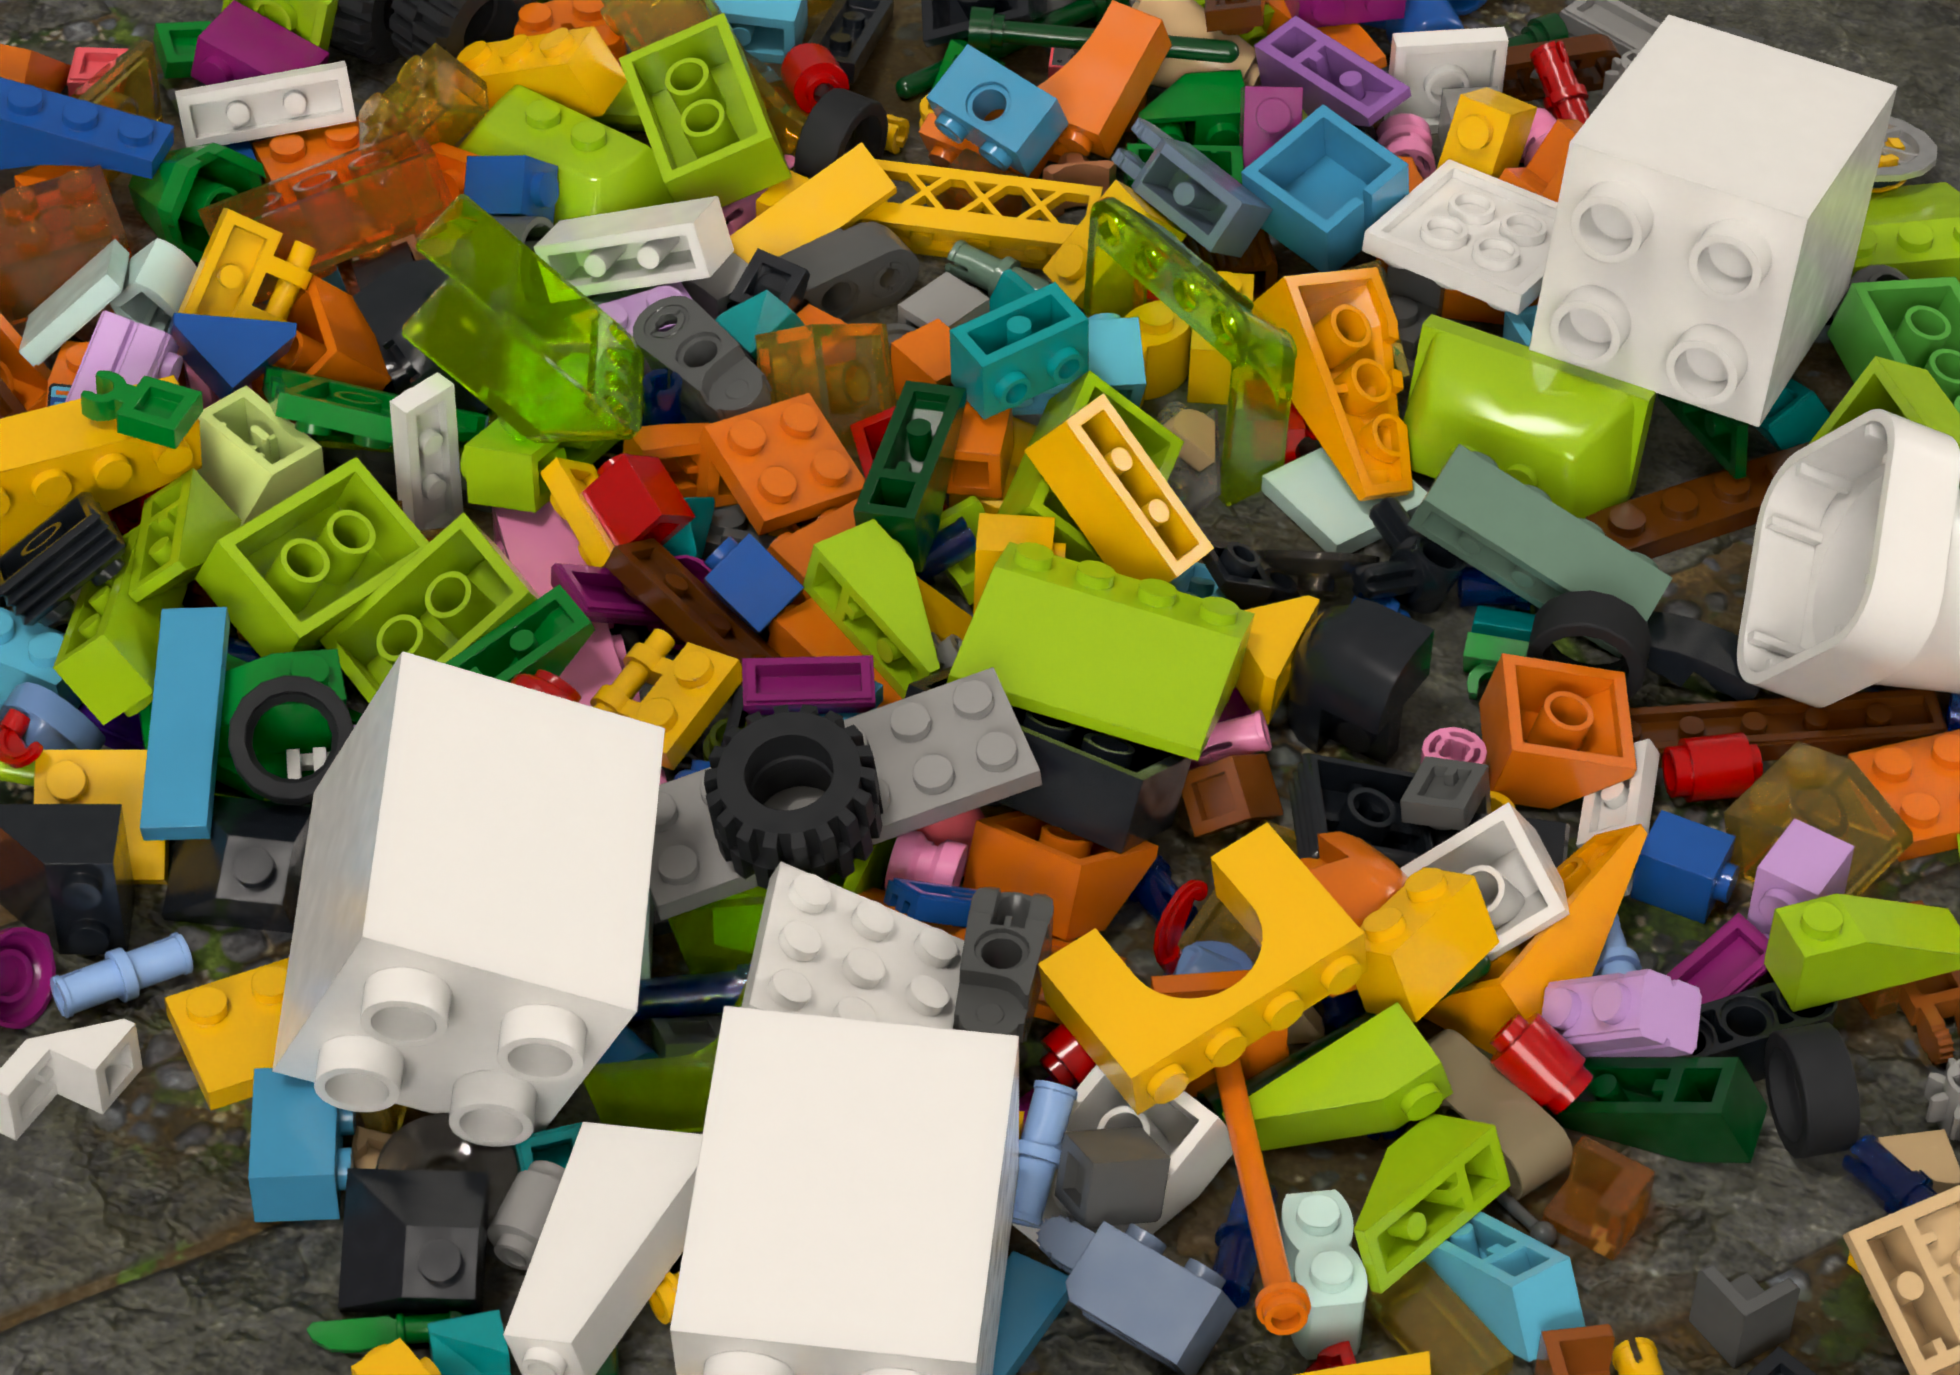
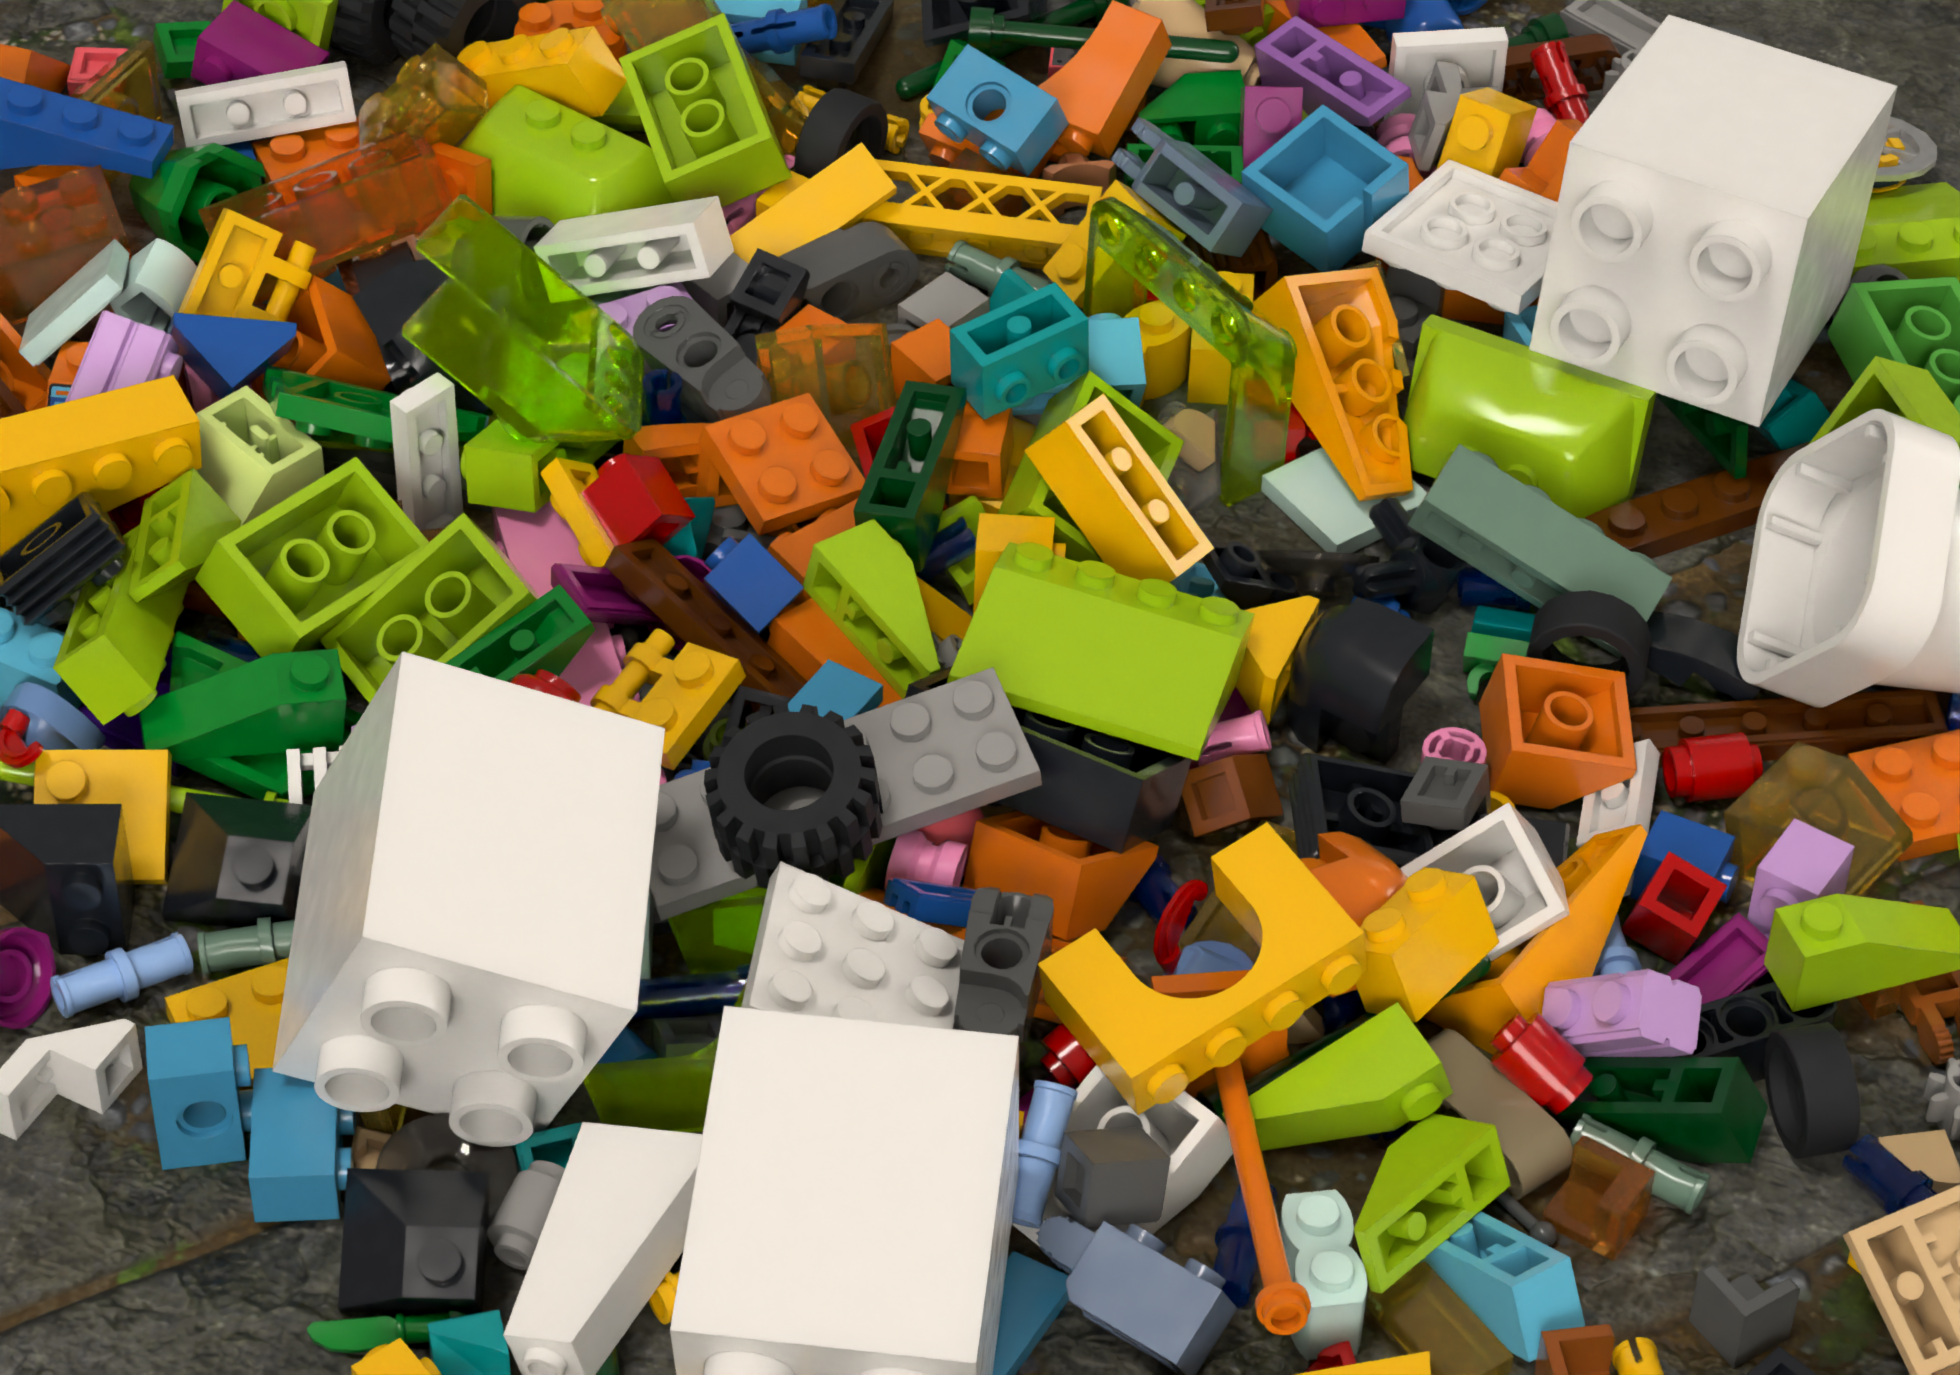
green plate [81,370,203,449] -> none
dark azure tile [140,607,230,841] -> none
black tyre [228,675,354,805] -> none
blue brick [462,155,559,223] -> none
teal slope [715,290,808,371] -> none
magenta tile [742,655,876,715] -> none
red brick [781,43,849,114] -> none
none -> dark azure brick [145,1017,253,1170]
none -> sand green pin [197,916,295,975]
none -> blue pin [730,3,837,55]
none -> light grey slope [1408,61,1462,171]
none -> sand green pin [1569,1113,1711,1215]
none -> red brick [1621,851,1727,966]

